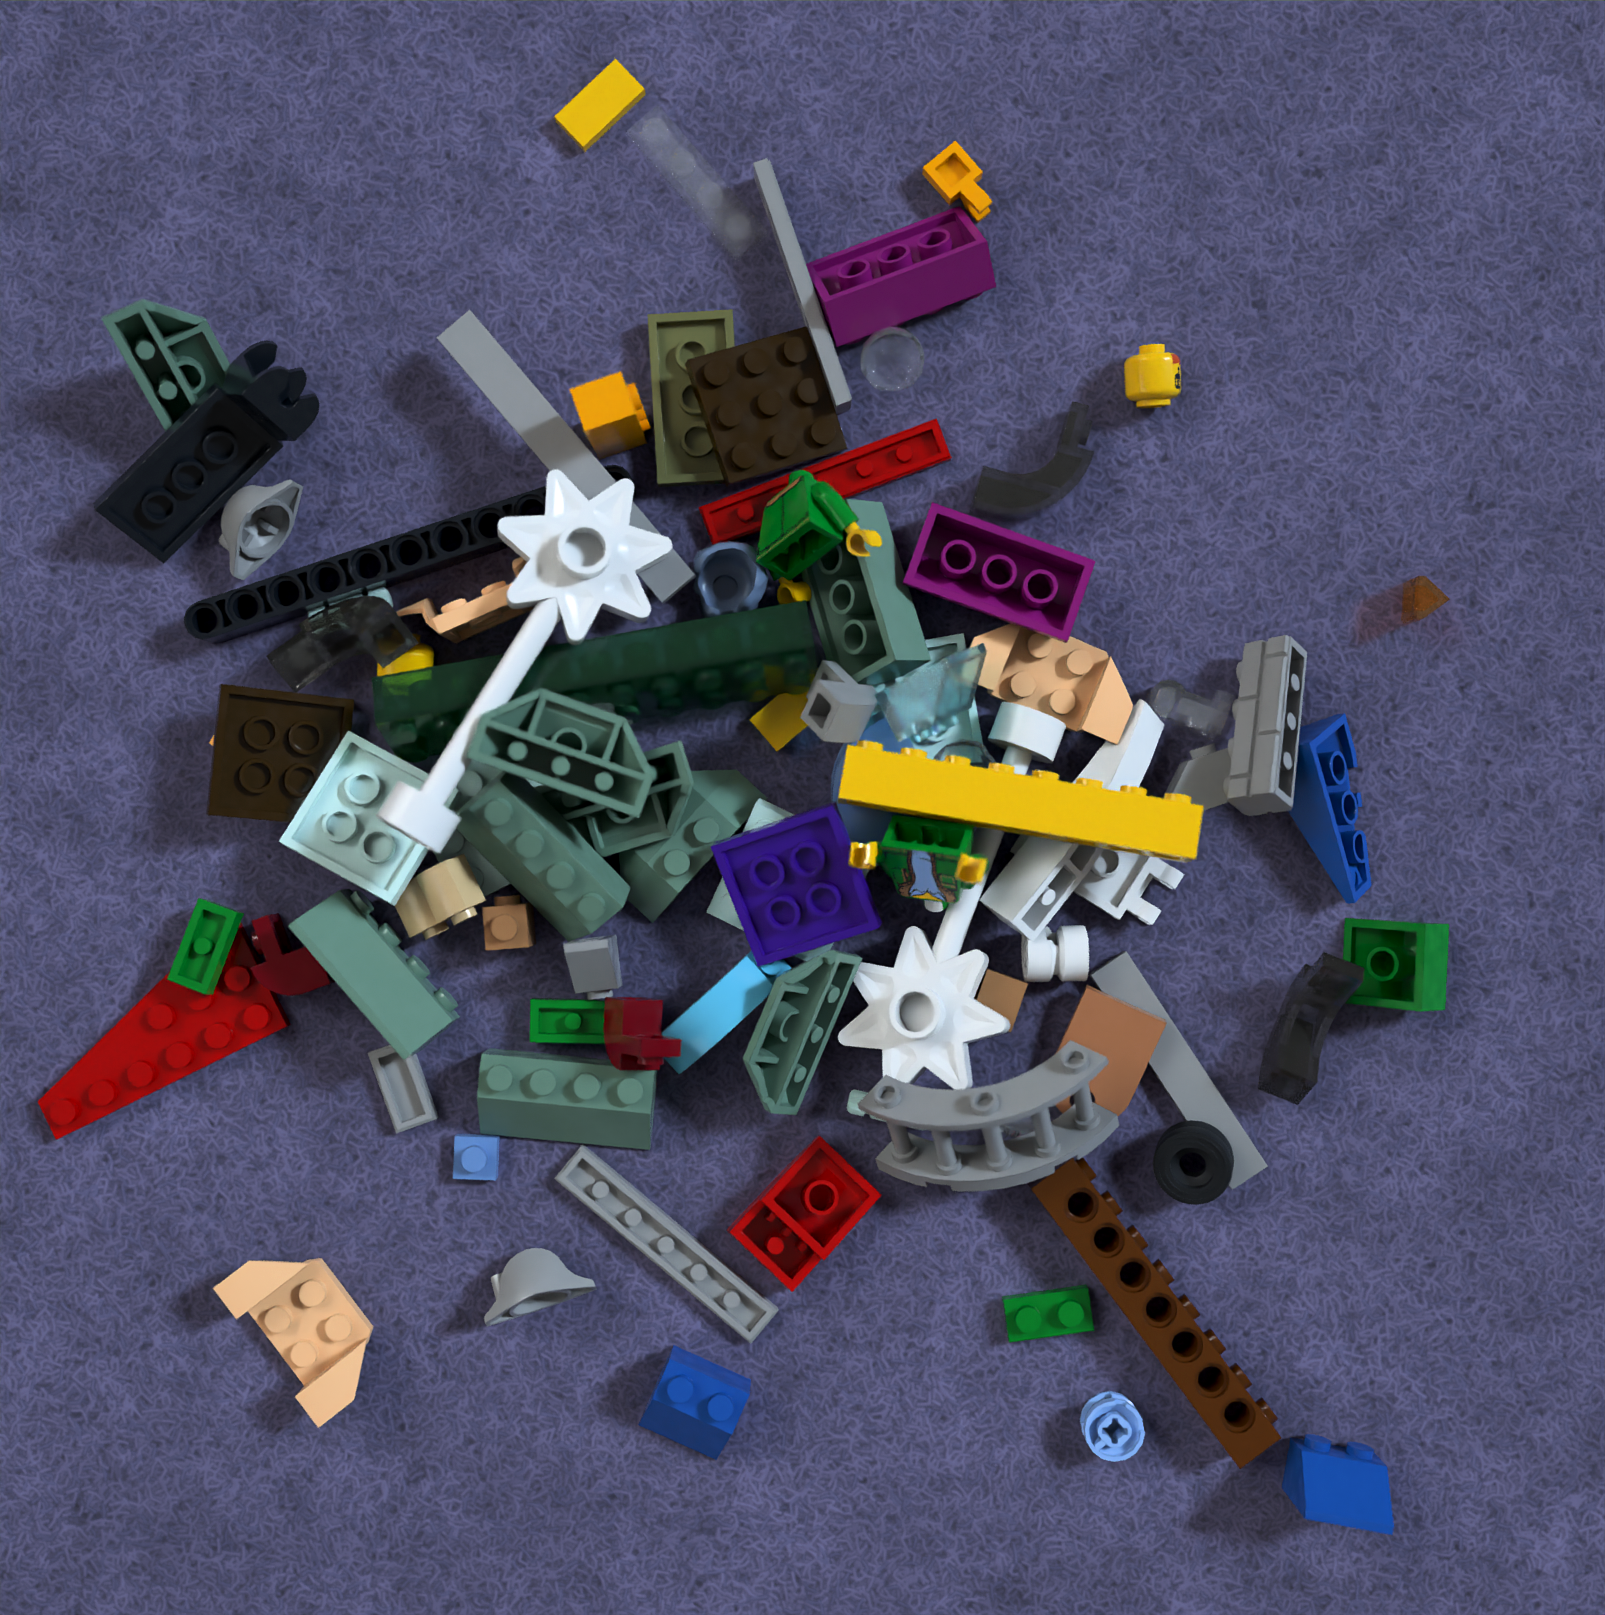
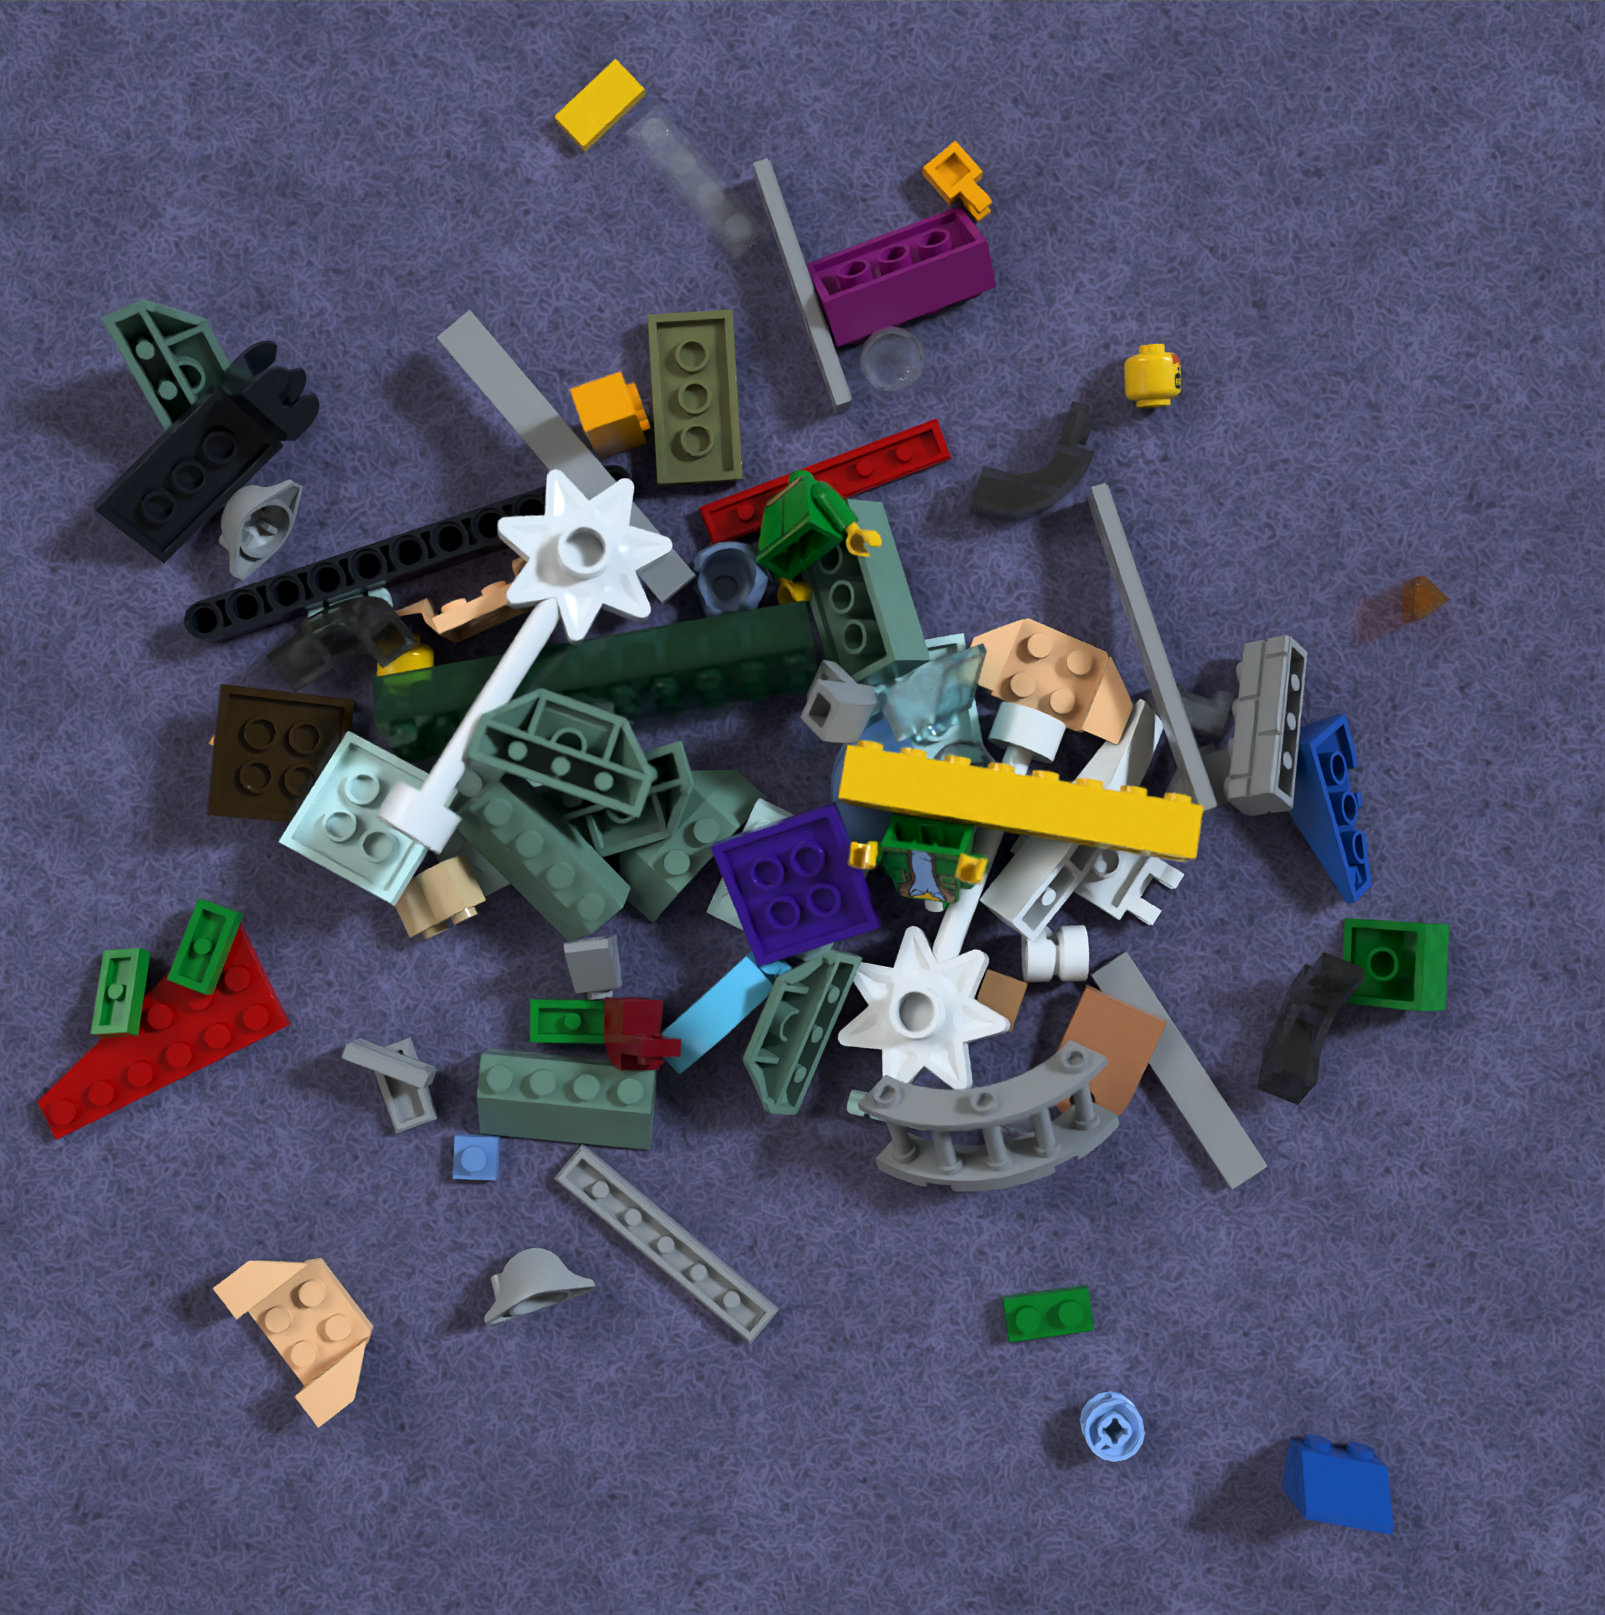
dark red brick [250,913,336,995] -> none
sand green slope [288,889,460,1060] -> none
medium nougat brick [482,895,536,951] -> none
blue slope [638,1345,751,1460] -> none
dark brown plate [685,326,847,487] -> none
red slope [726,1135,881,1292] -> none
yellow tile [749,664,818,752] -> none
magenta slope [903,502,1096,643] -> none
reddish brown brick [1027,1157,1282,1469] -> none
black tyre [1153,1120,1234,1205] -> none
none -> green plate [91,948,151,1038]
none -> light grey tile [341,1038,437,1089]
none -> light grey tile [1088,483,1217,817]

